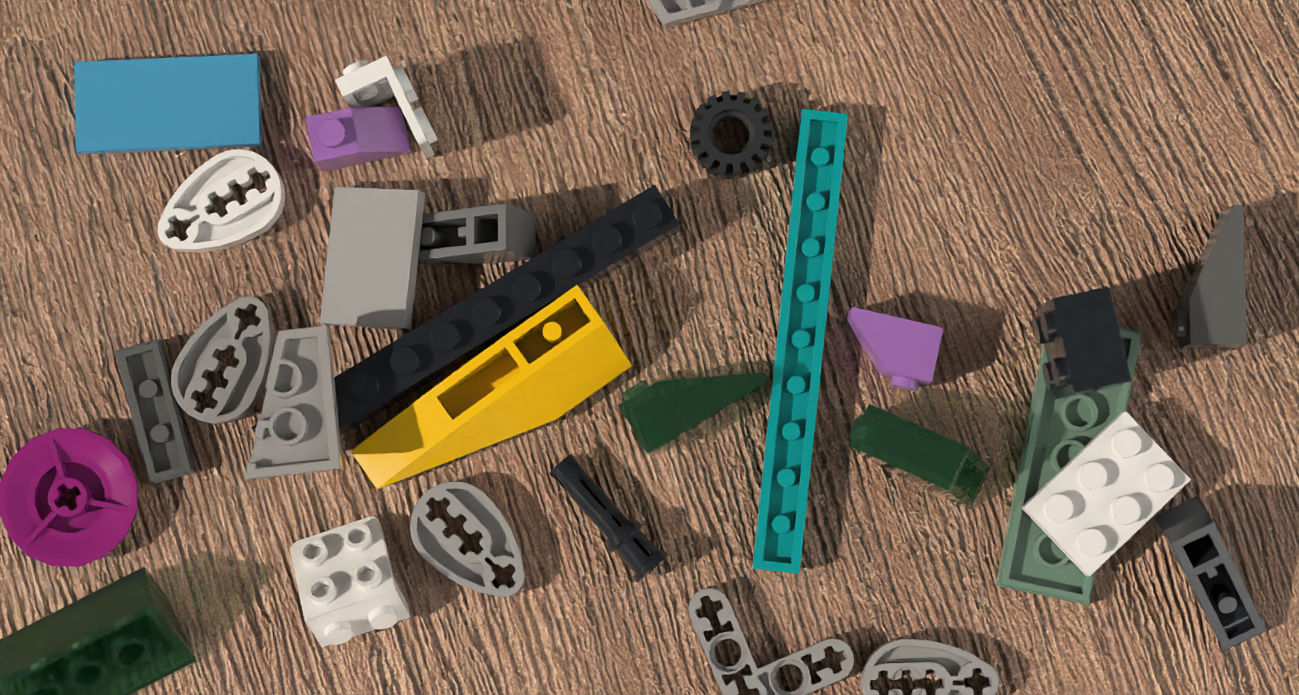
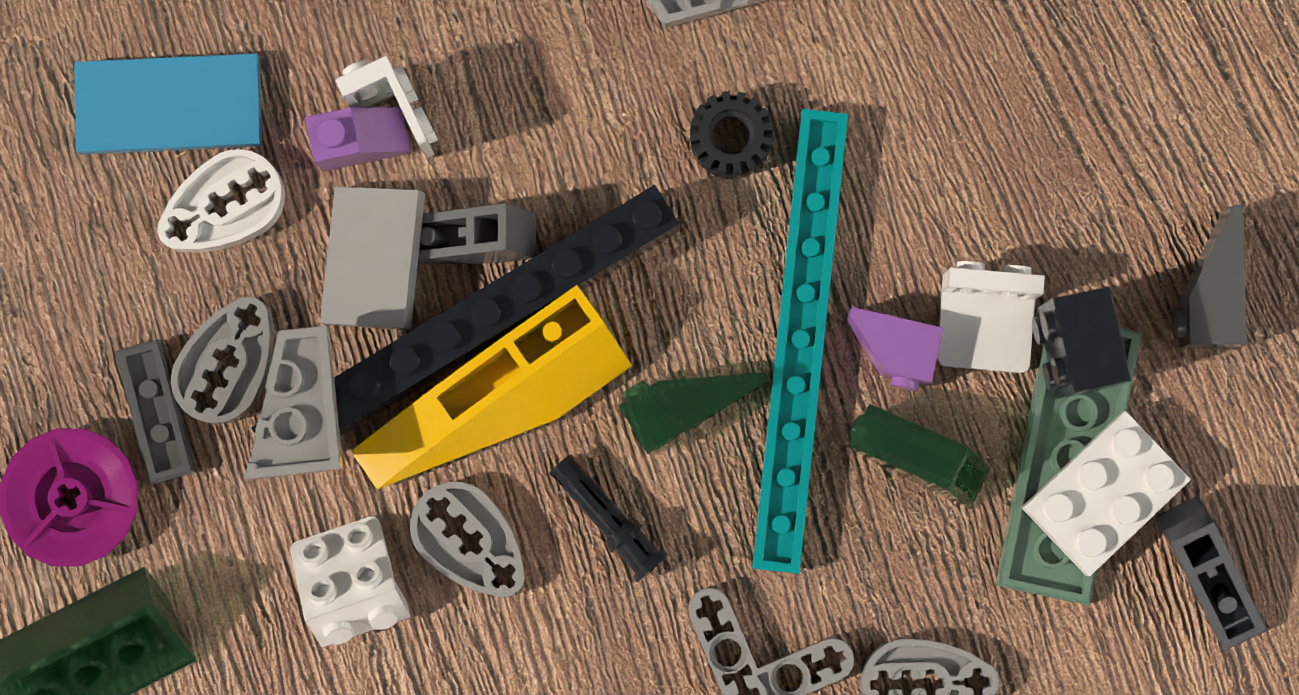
none -> white bracket [937,261,1045,373]

